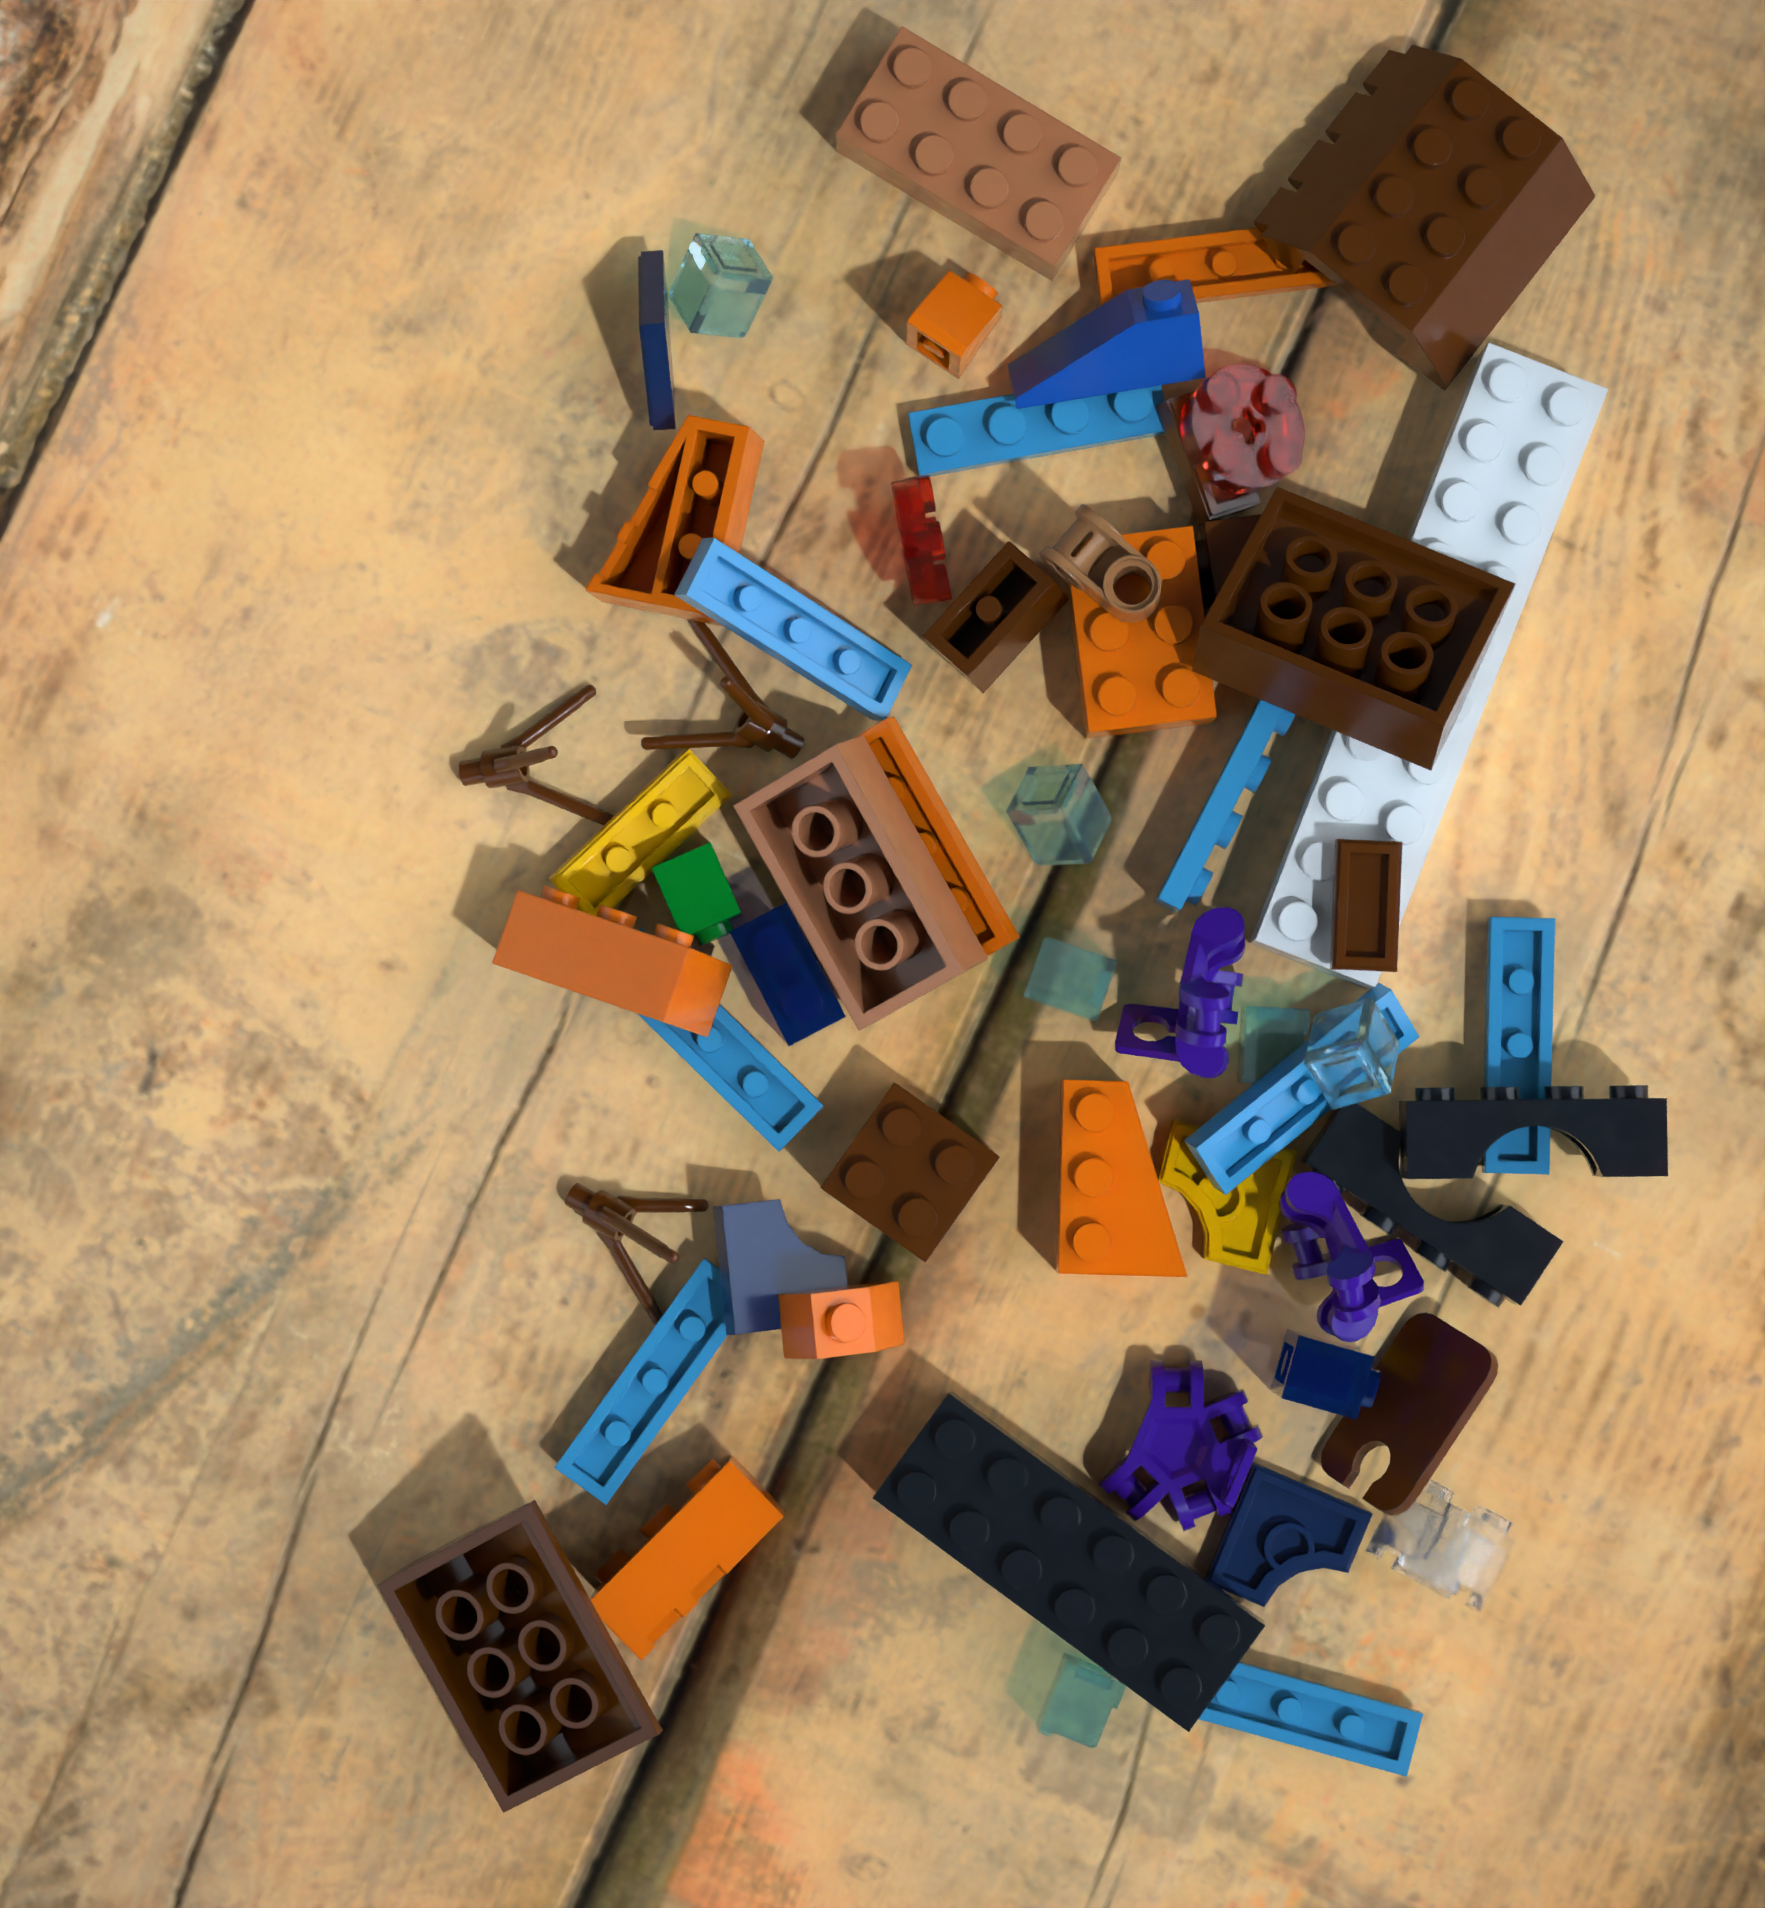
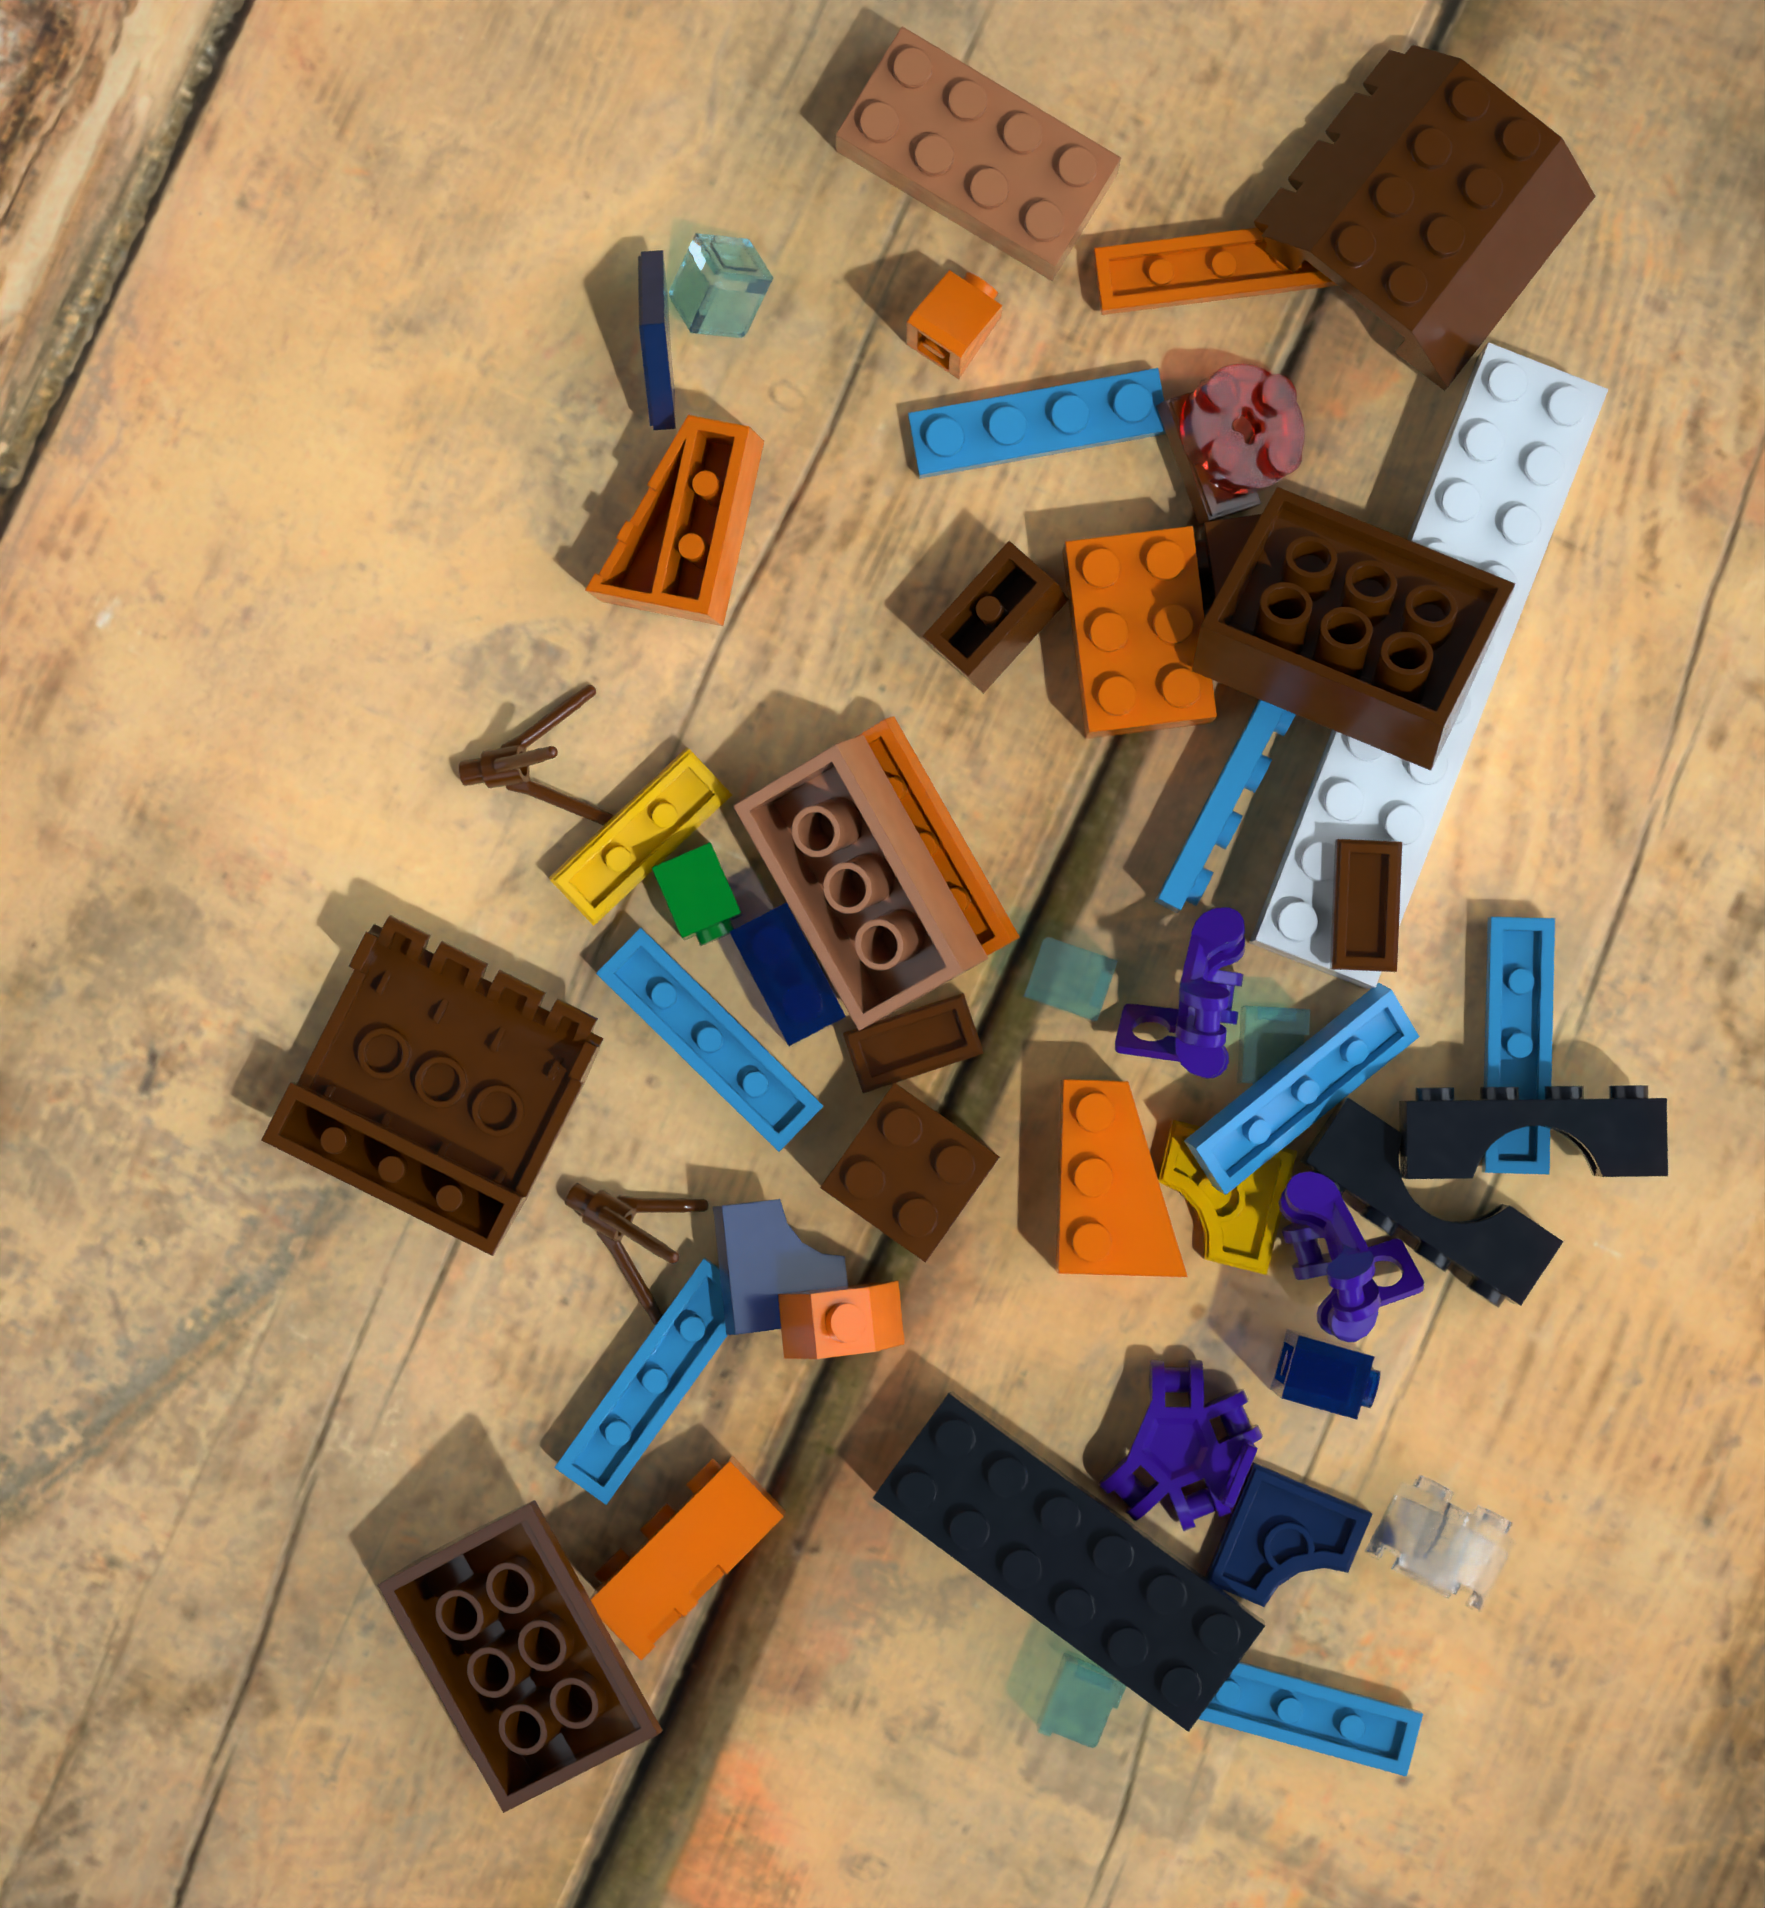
orange wedge [492,886,733,1038] -> none
reddish brown plant [641,620,805,759] -> none
dark azure plate [674,538,912,721] -> none
clear red plate [891,474,952,606] -> none
clear light blue panel [1006,764,1111,866] -> none
blue slope [1008,279,1206,409] -> none
medium nougat piece [1039,504,1162,623] -> none
clear light blue panel [1304,997,1400,1110] -> none
reddish brown piece [1321,1312,1498,1516] -> none
none -> reddish brown slope [261,915,604,1256]
none -> reddish brown tile [843,993,984,1093]

